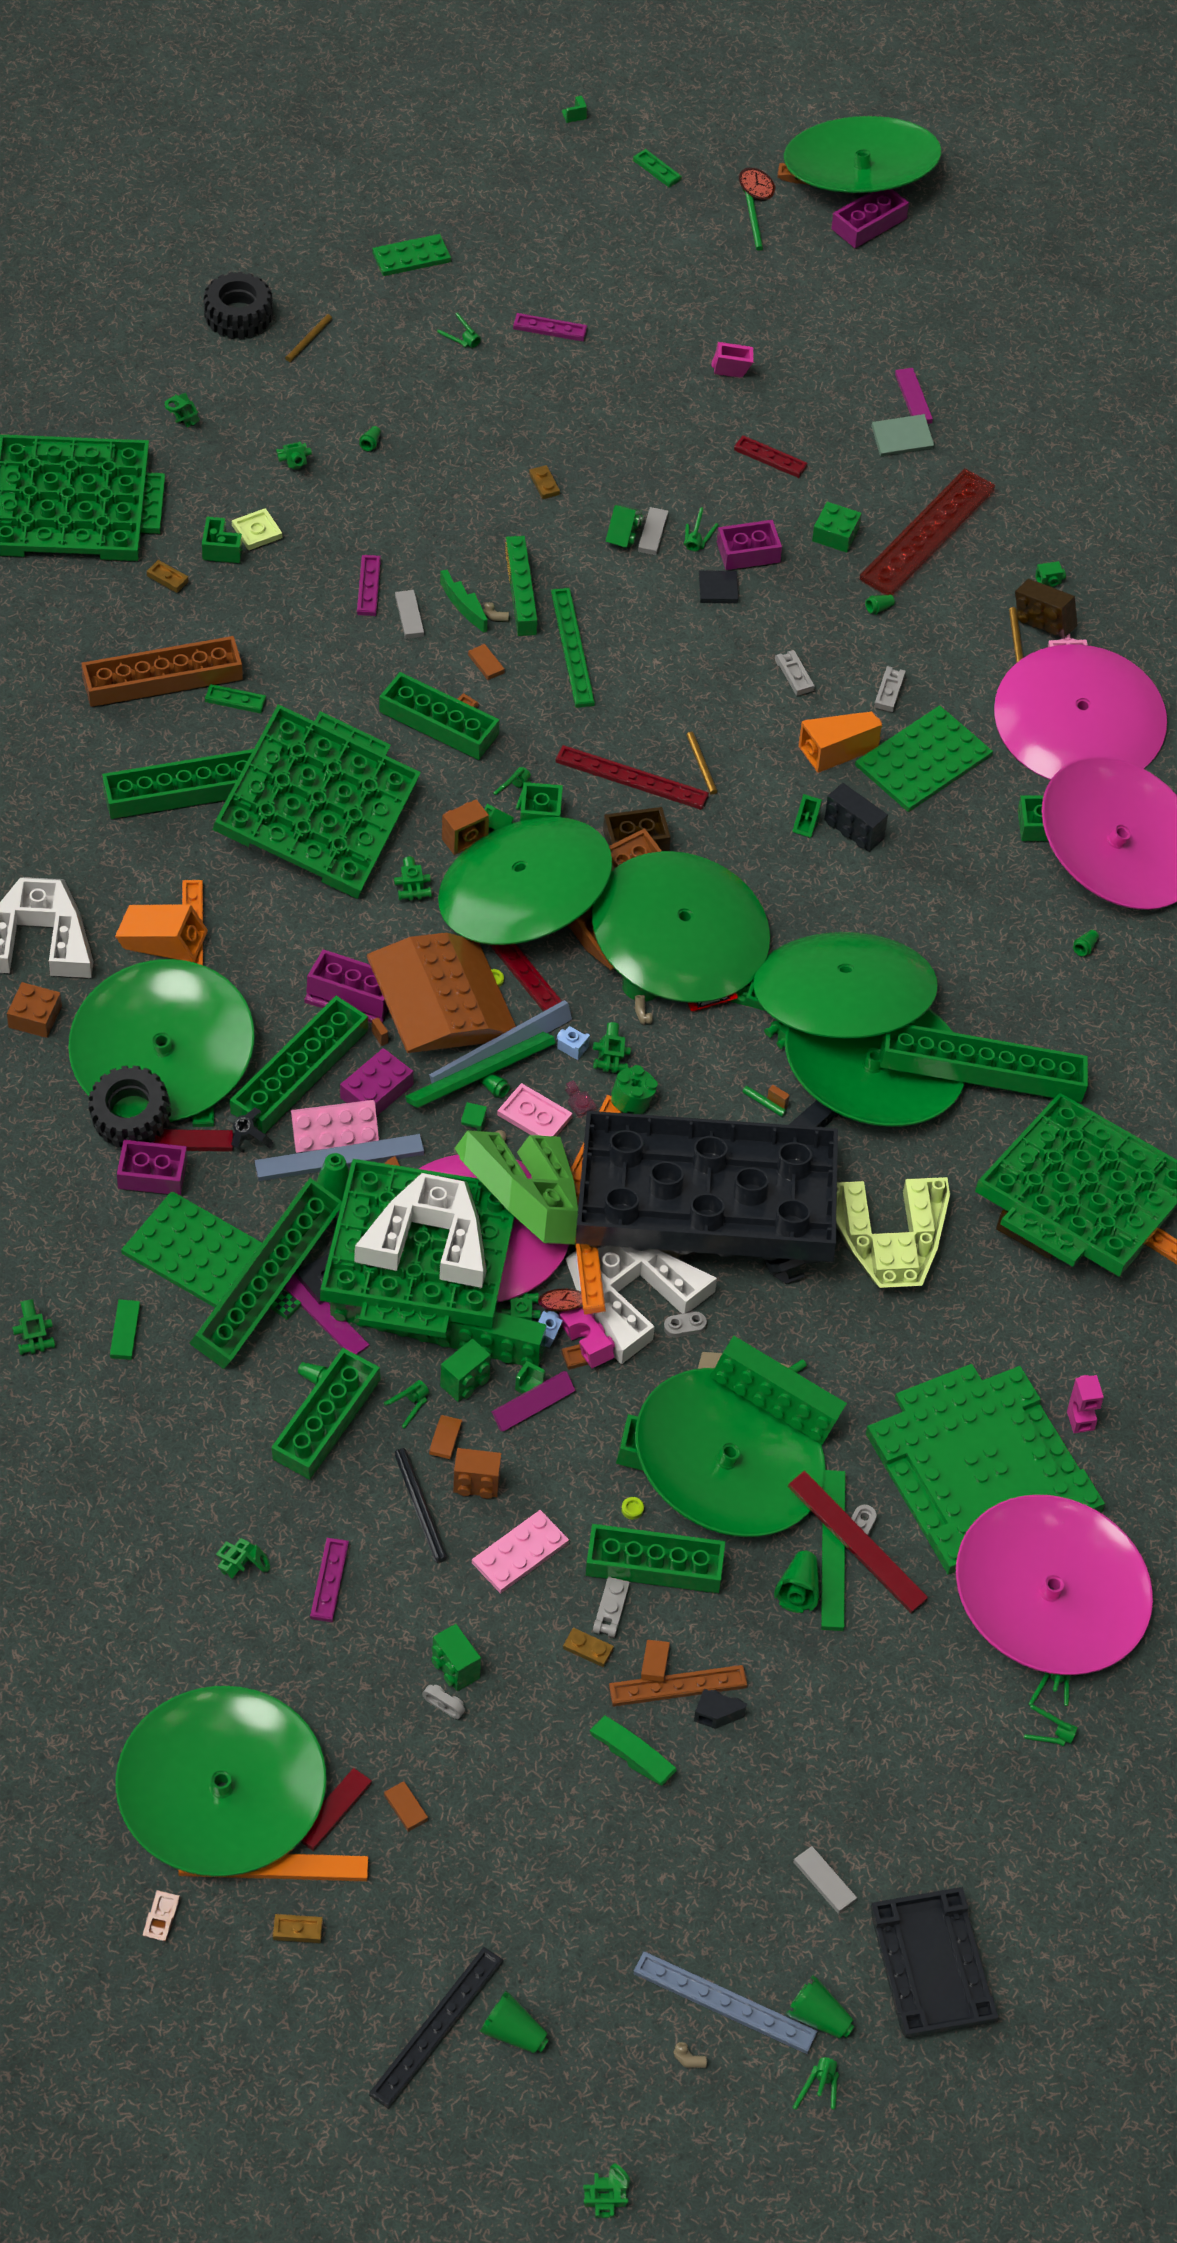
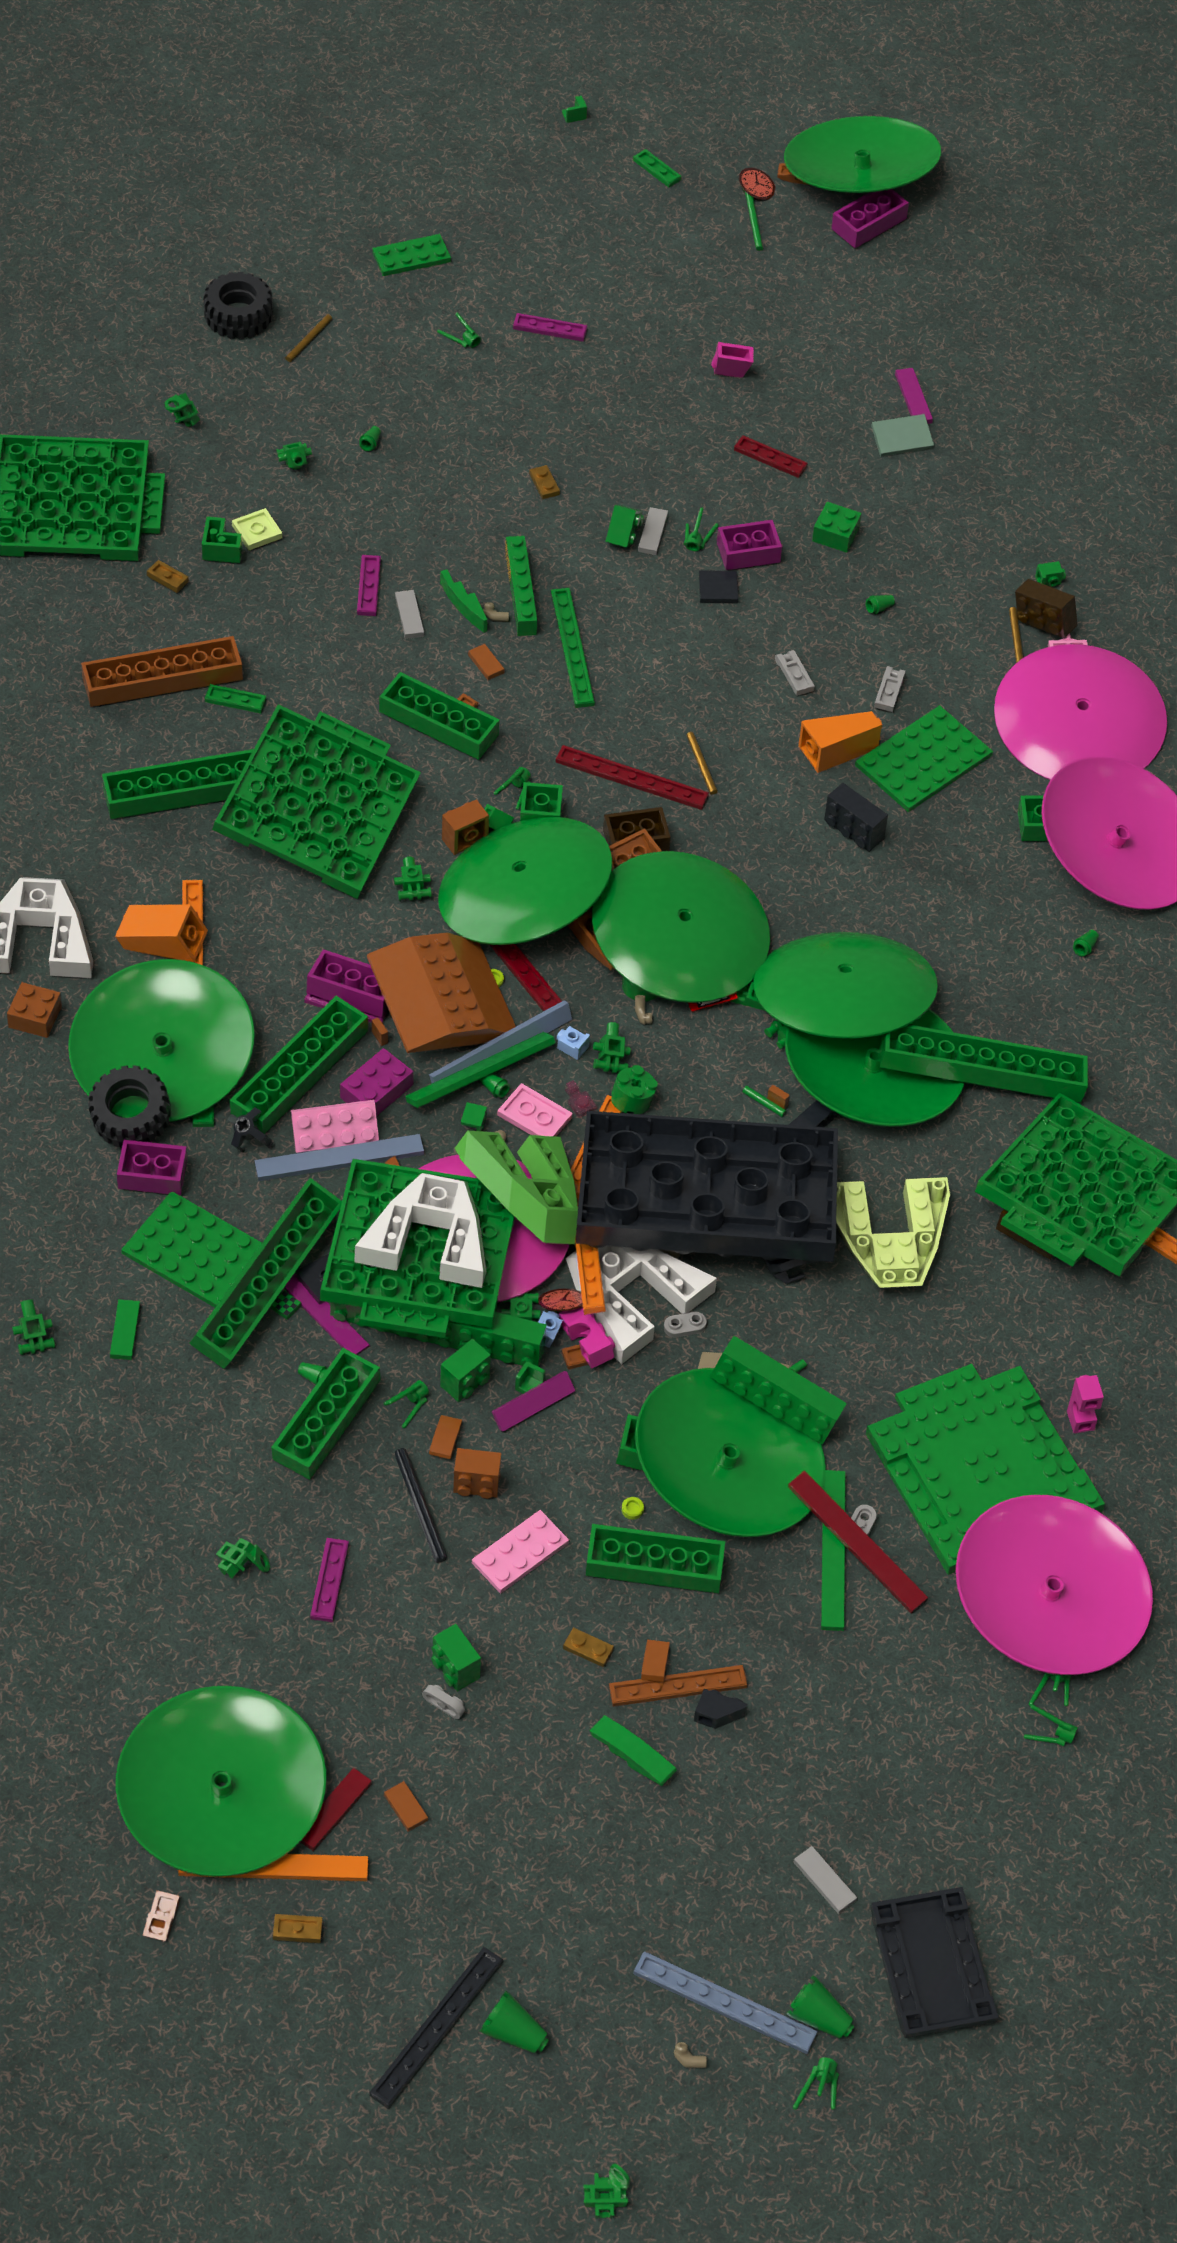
dark red tile [148,1129,233,1152] -> none
green cone [316,1153,350,1201] -> none
light grey plate [593,1577,630,1638] -> none
green cone [774,1551,819,1613] -> none
green slope [792,794,823,838] -> none
clear red plate [859,468,995,595] -> none

